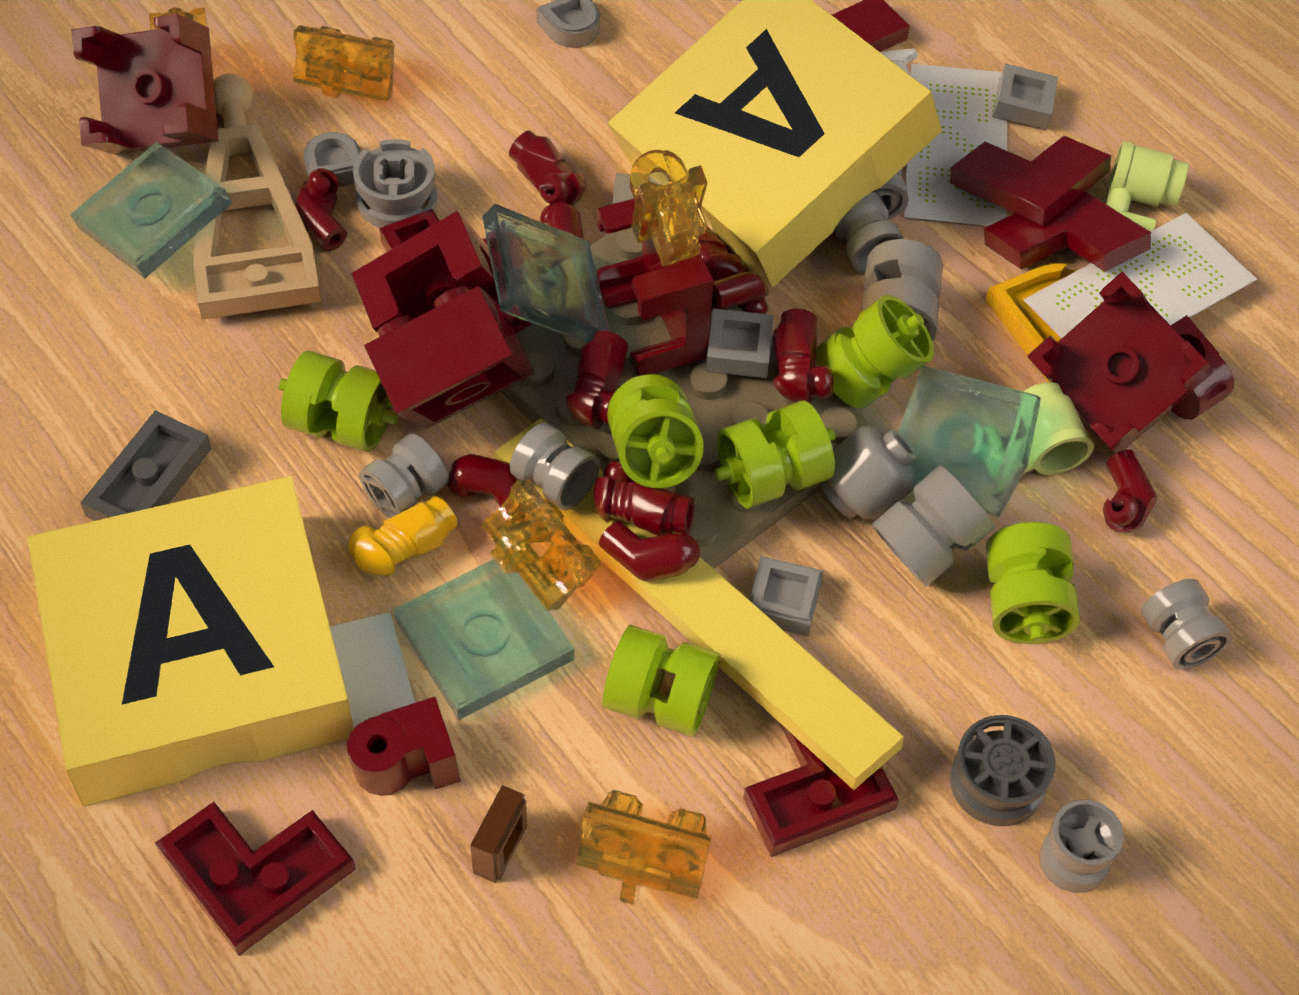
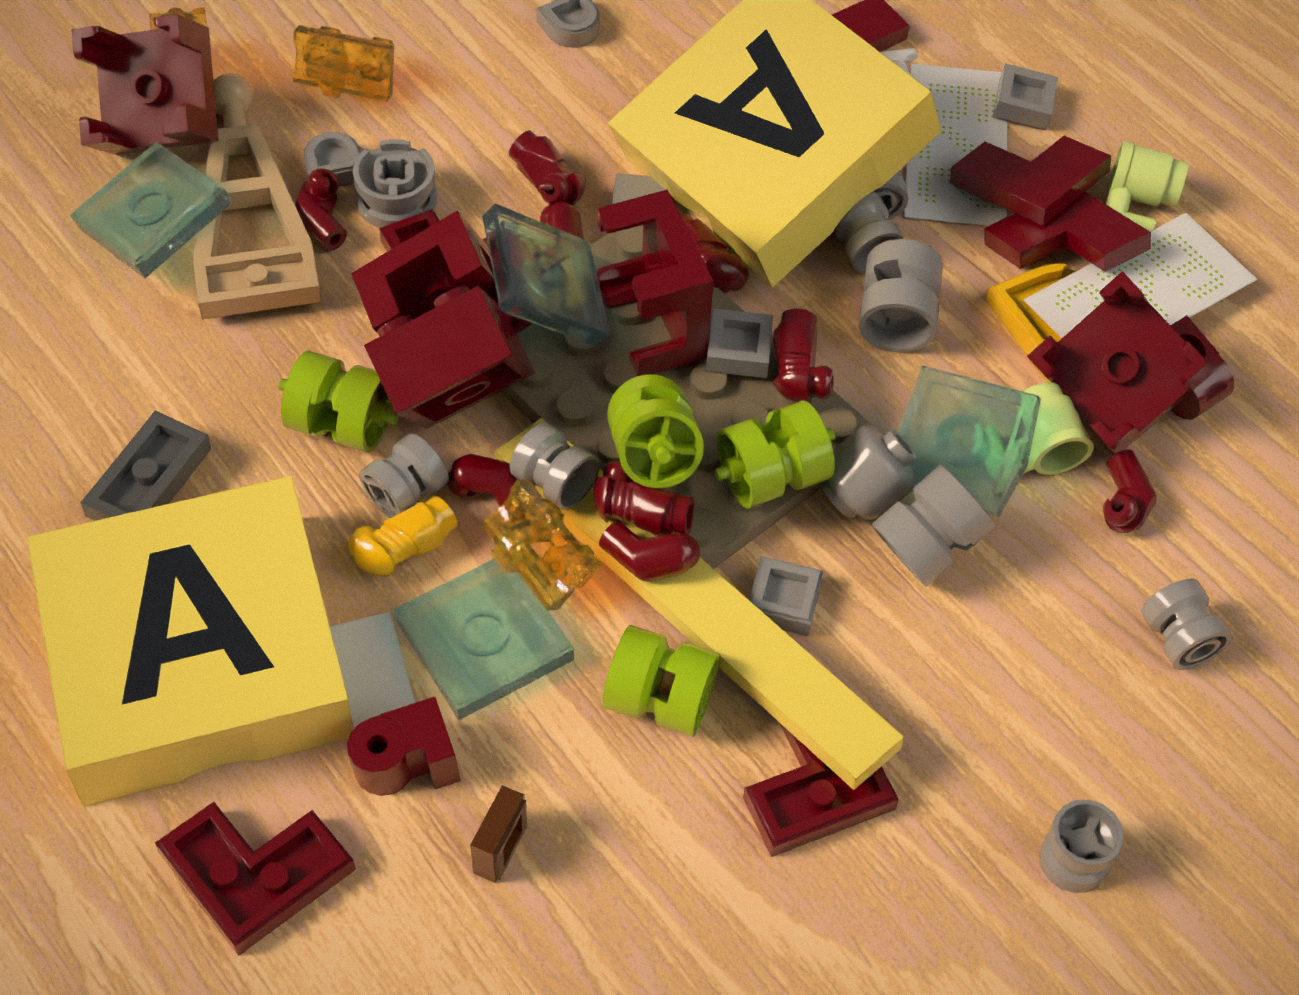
dark red arm [566,330,629,430] -> none
clear yellow hips [576,789,712,906] -> none
clear yellow hips [629,150,708,266] -> none
dark red arm [711,272,769,314] -> none
lime wheel [816,295,934,409] -> none
dark grey wheel [950,715,1055,826] -> none
lime wheel [986,522,1080,644] -> none

